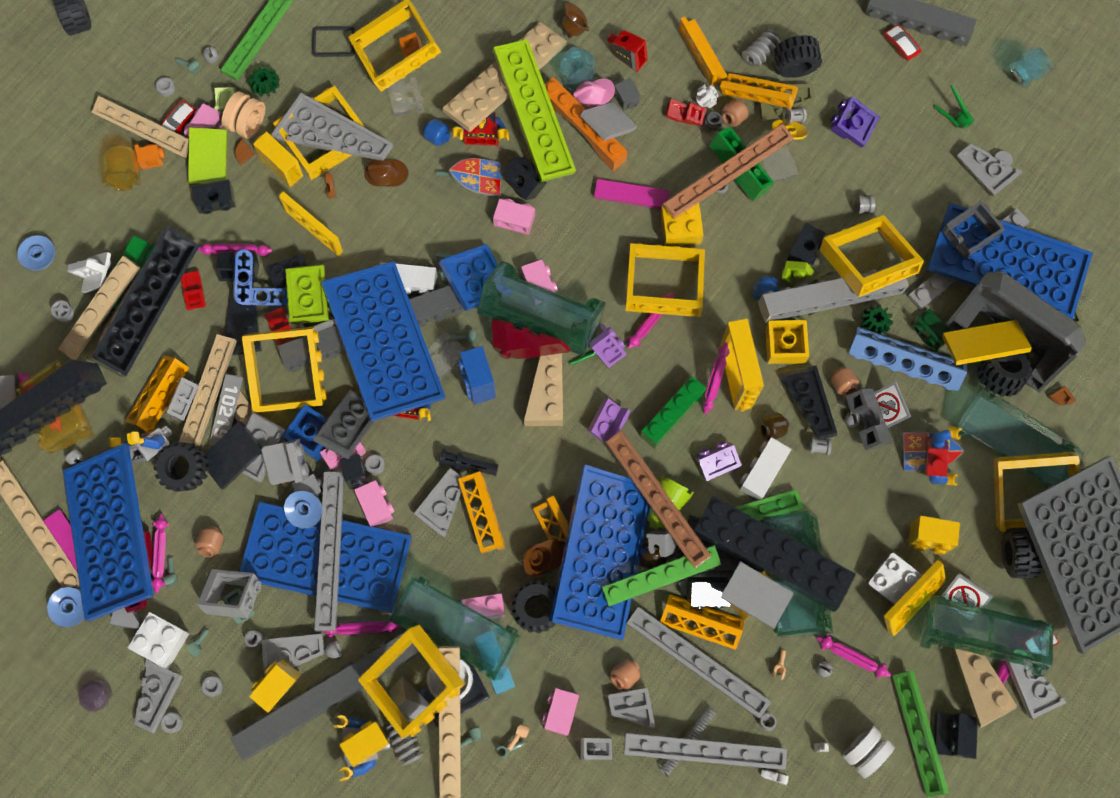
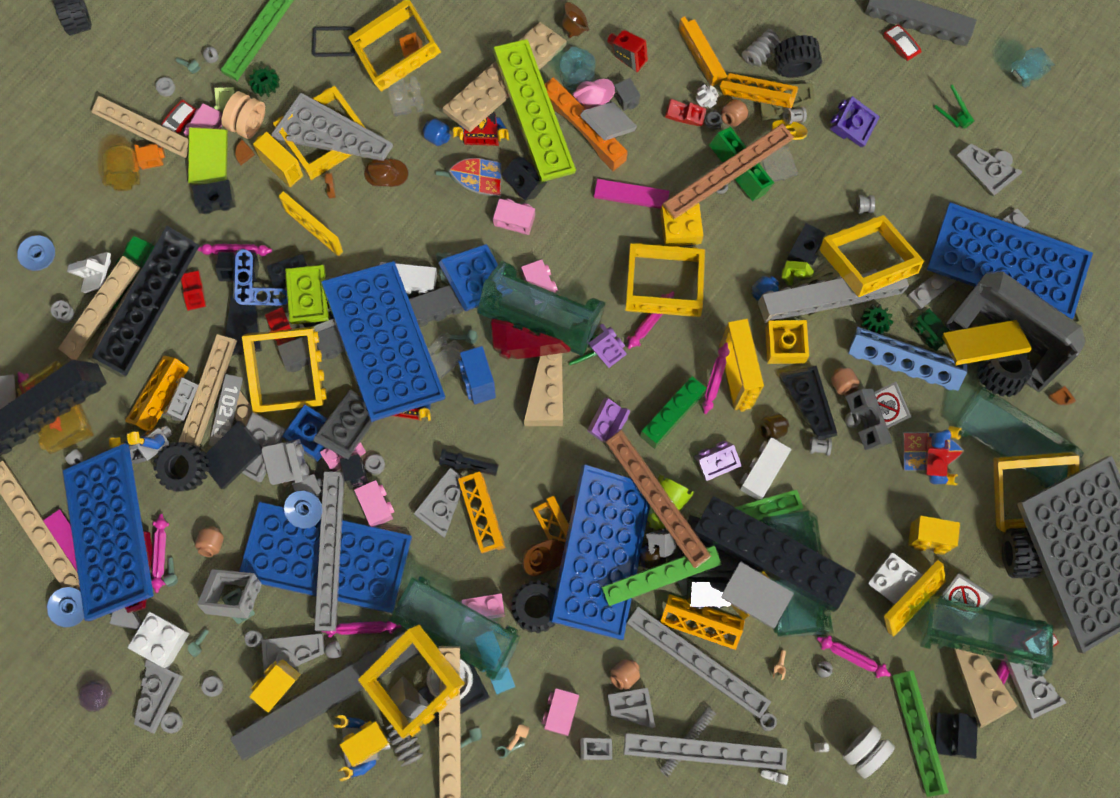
dark grey window [941,201,1005,260] -> none

